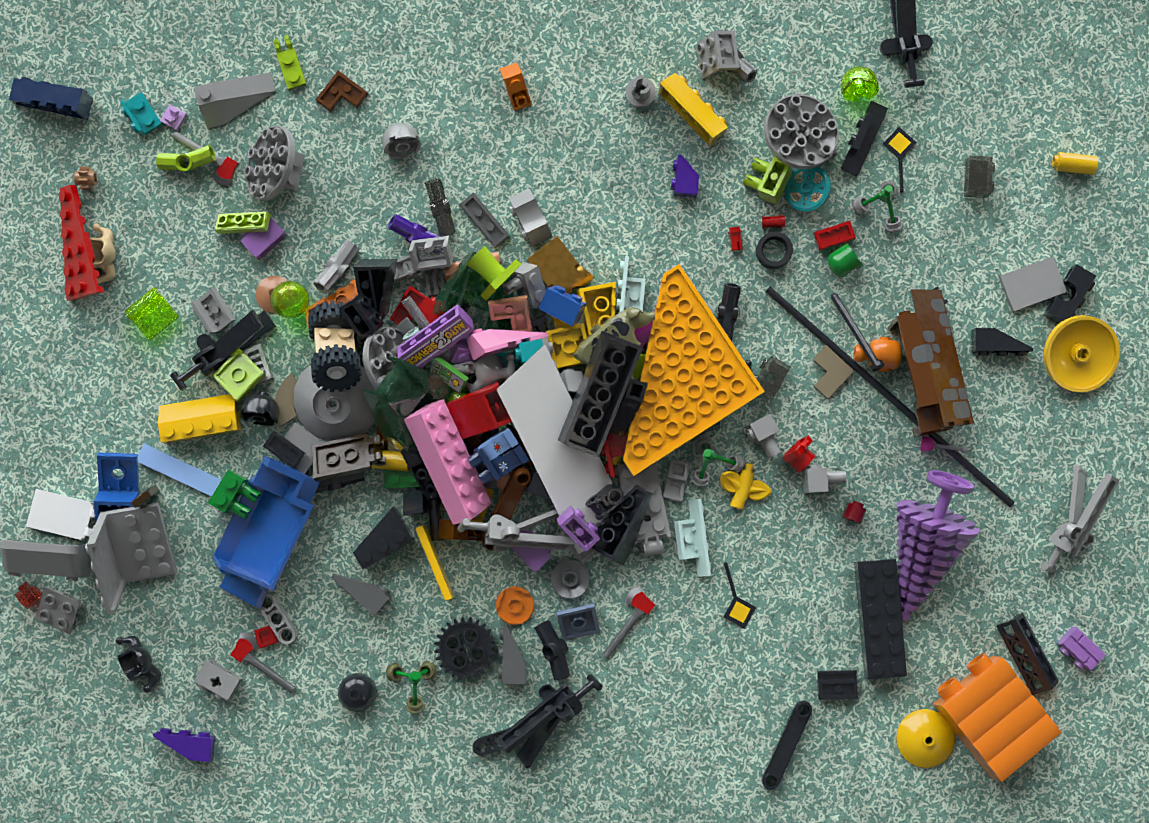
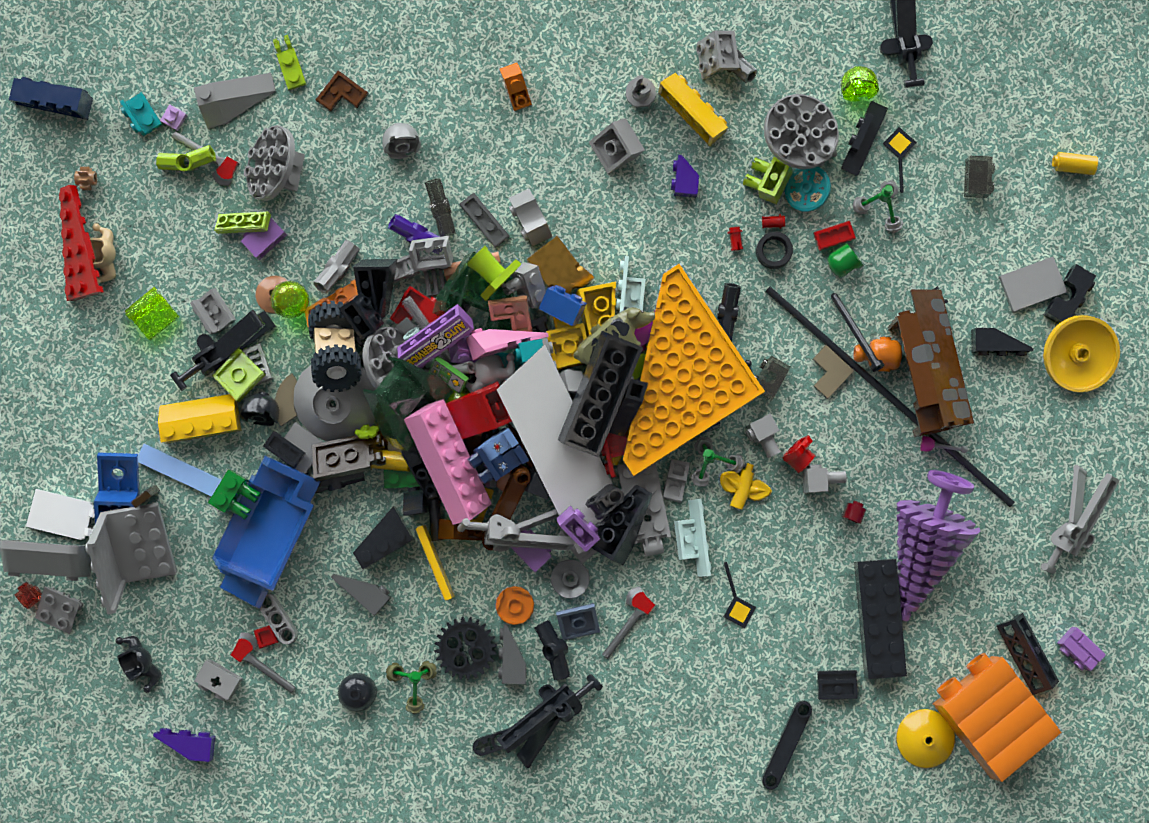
none -> lime plant [355,424,379,439]
none -> light grey slope [589,118,645,174]

